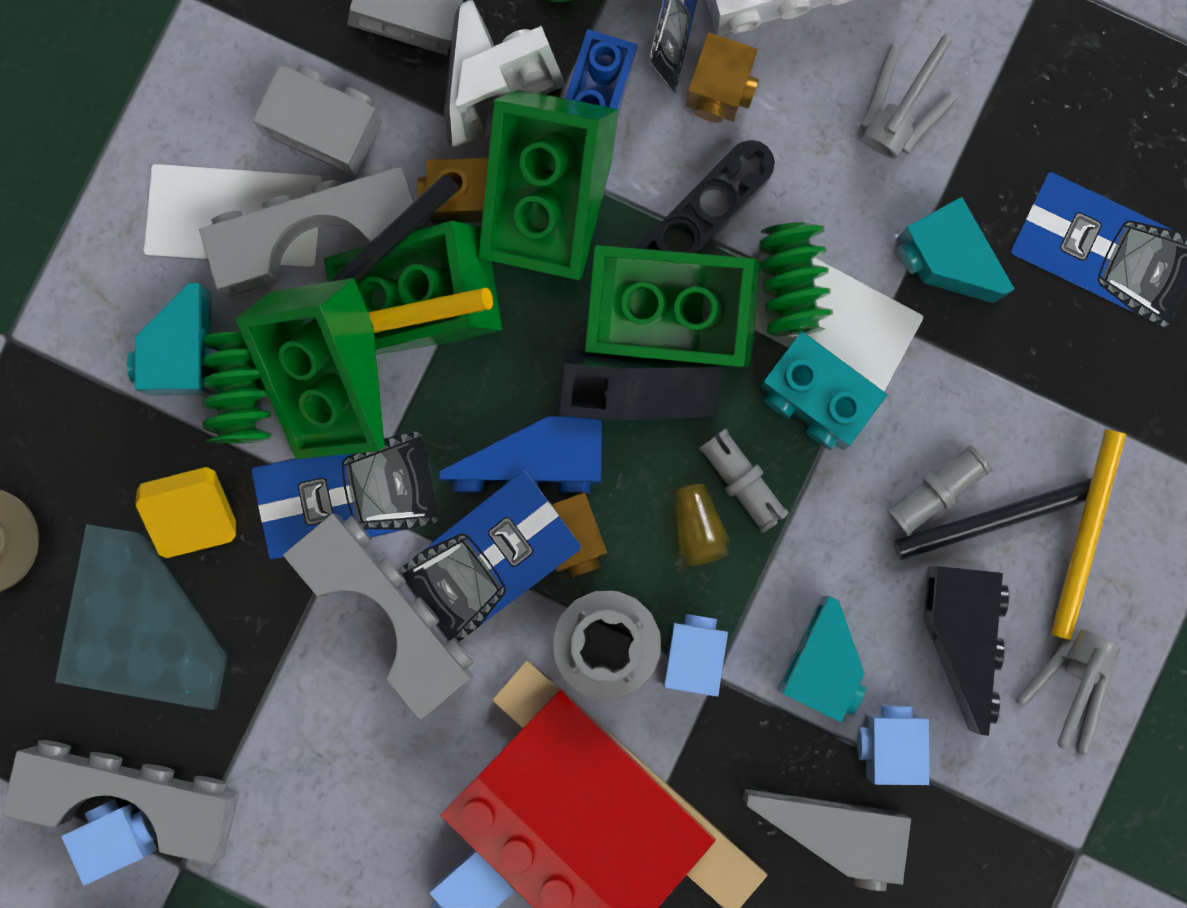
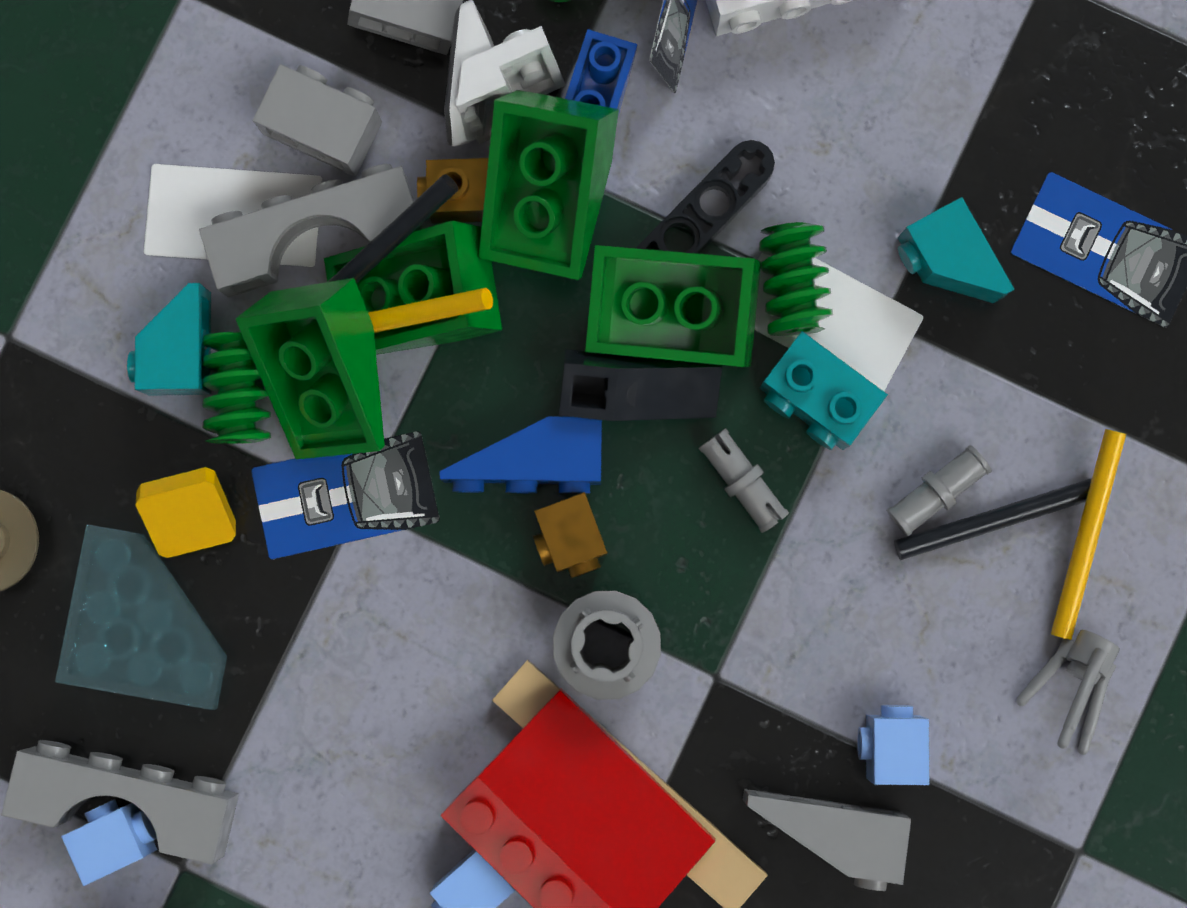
light grey arch [283,513,474,721] -> none
sticker [399,471,581,643] -> none
light blue brick [663,614,728,697] -> none
clear yellow cone [675,484,731,566] -> none
pearl gold brick [686,32,759,123] -> none
teal slope [777,596,866,723] -> none
light grey plant [860,34,957,159] -> none
black slope [923,566,1009,736] -> none

